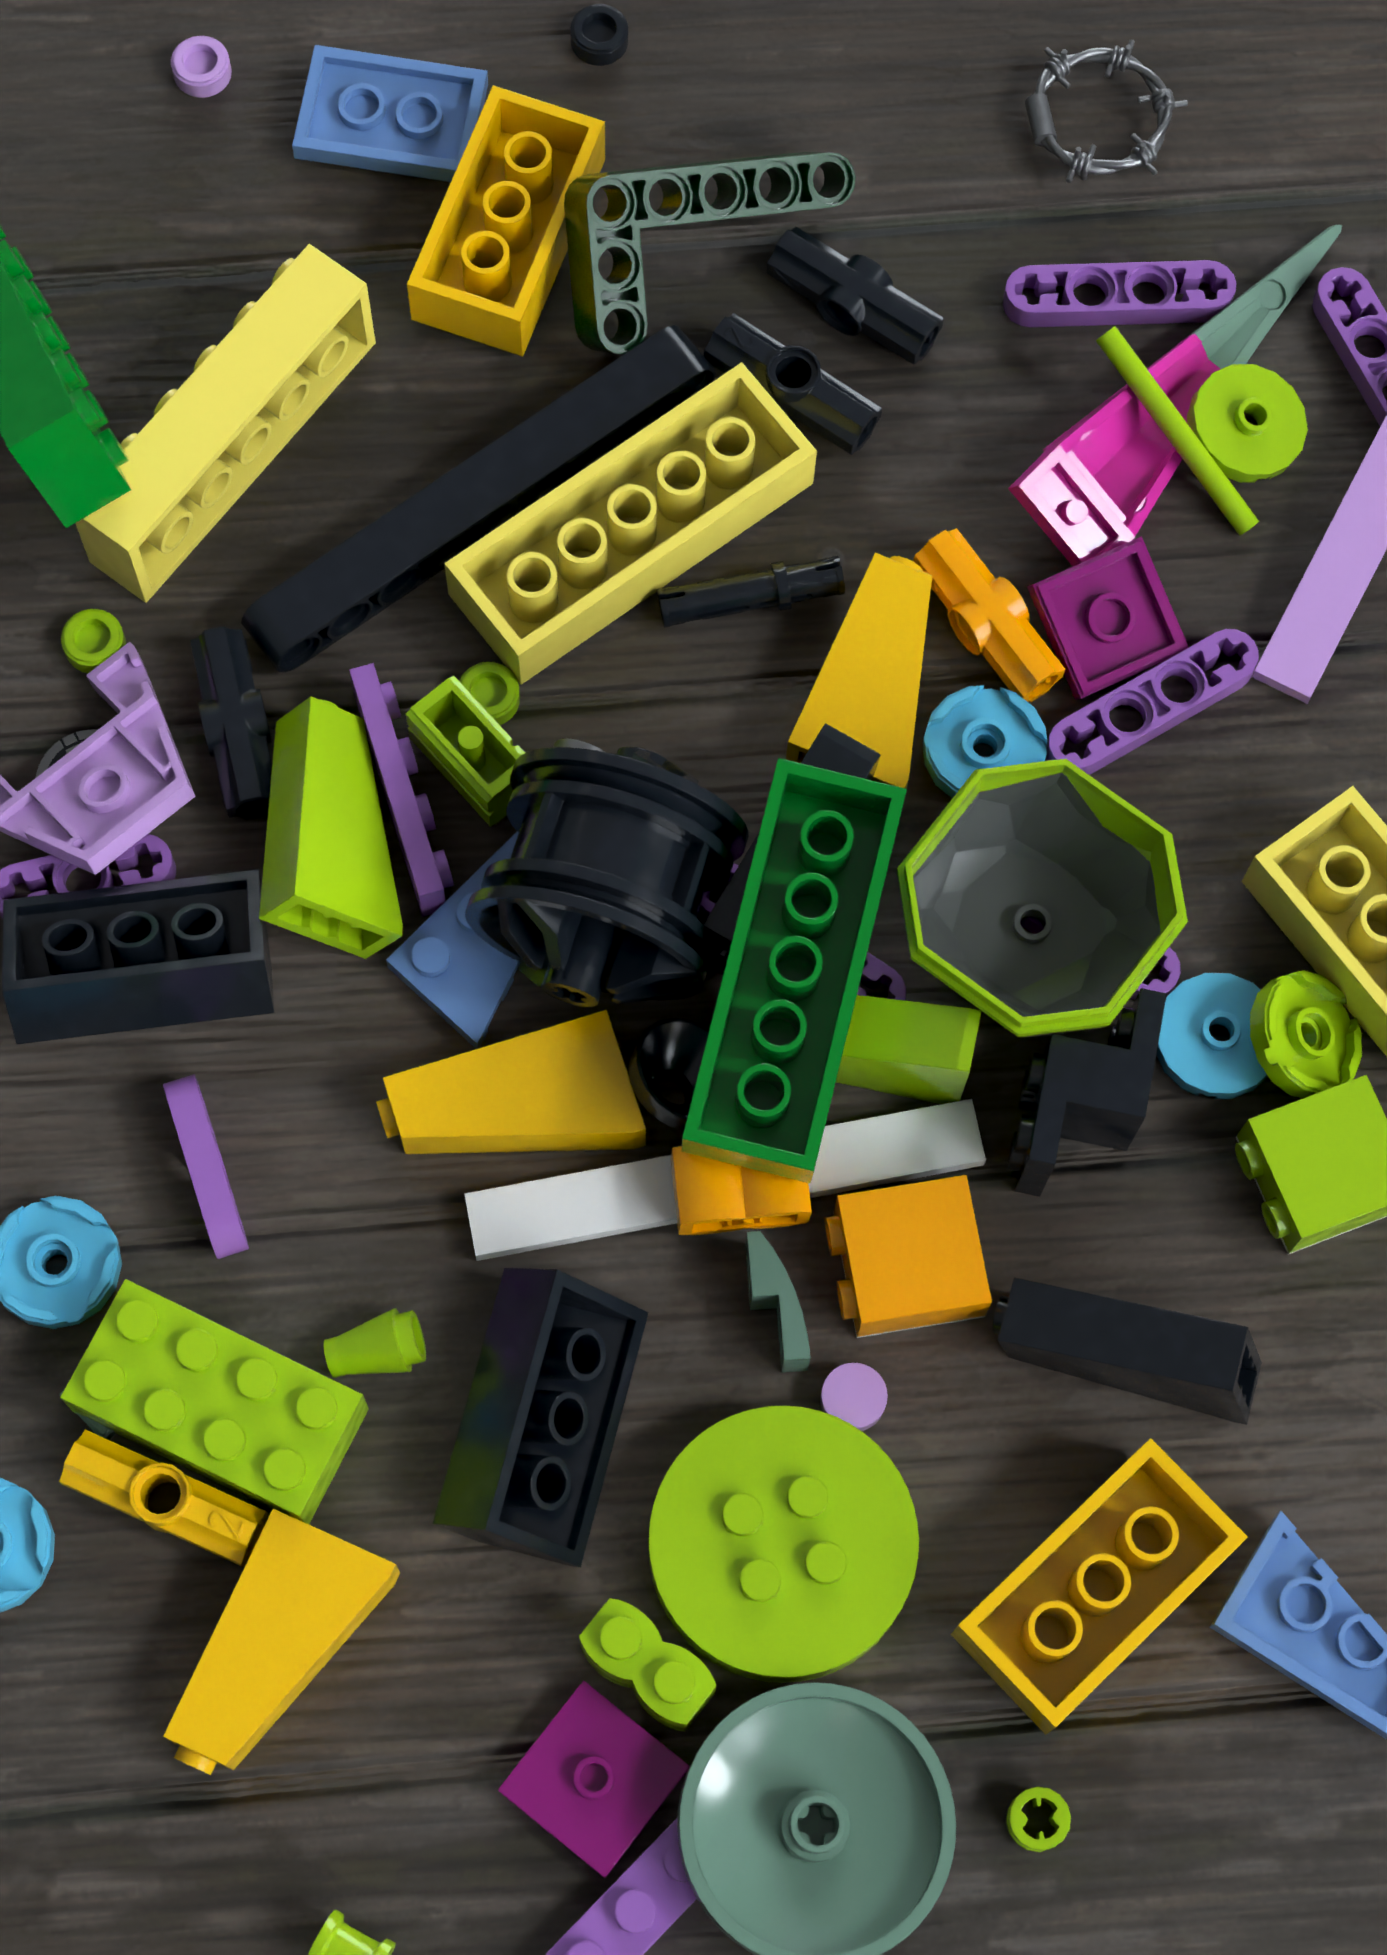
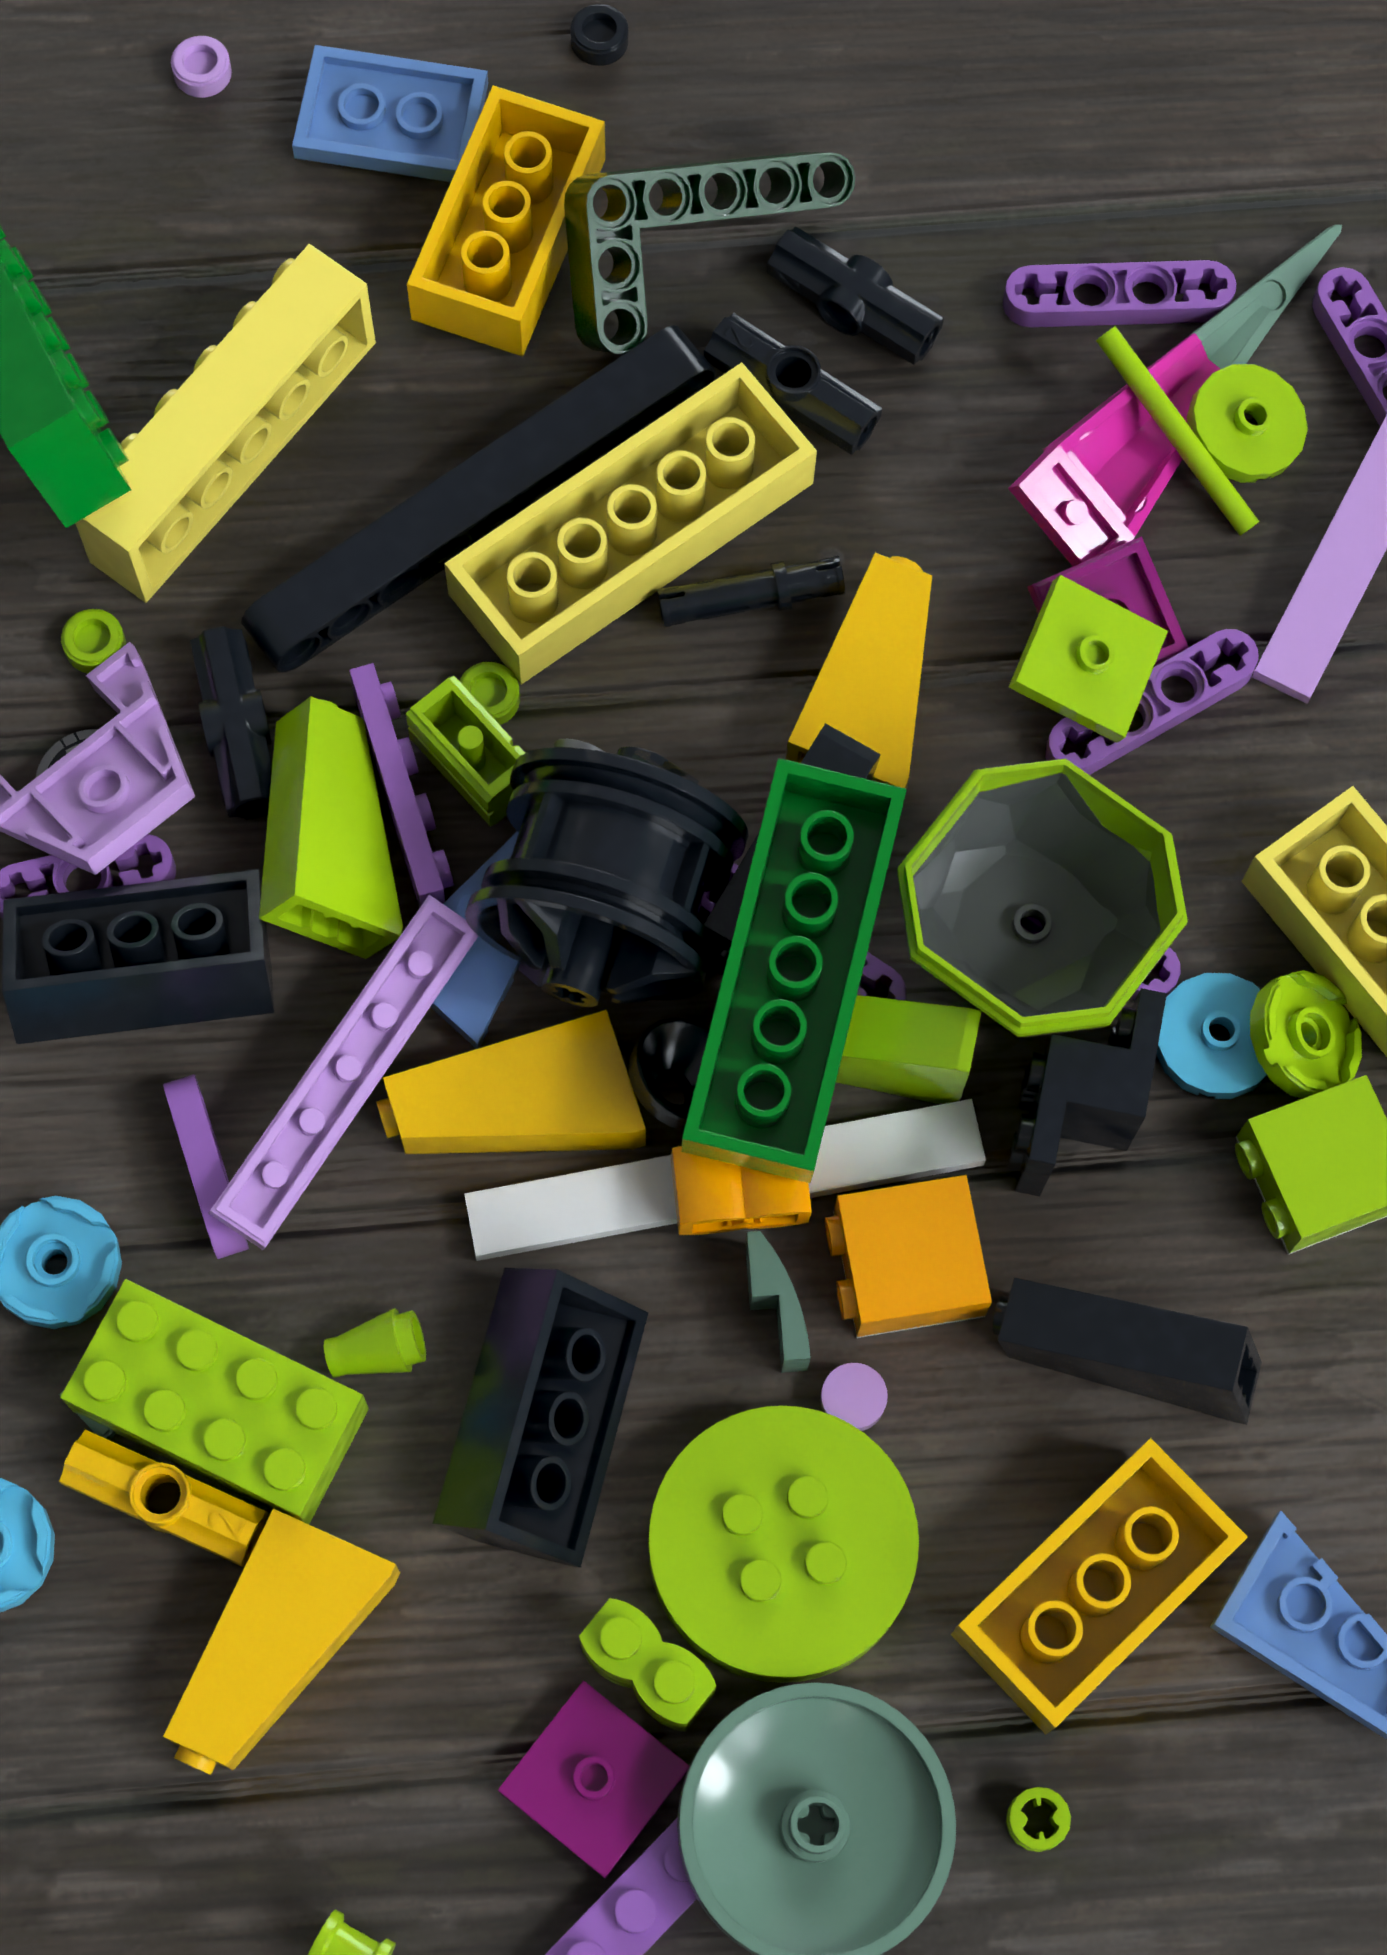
light orange piece [913,528,1066,702] -> none
medium azure plate [922,685,1047,798] -> none
flat silver piece [1025,40,1188,183] -> none
none -> lavender tile [208,895,478,1250]
none -> lime plate [1009,575,1168,743]

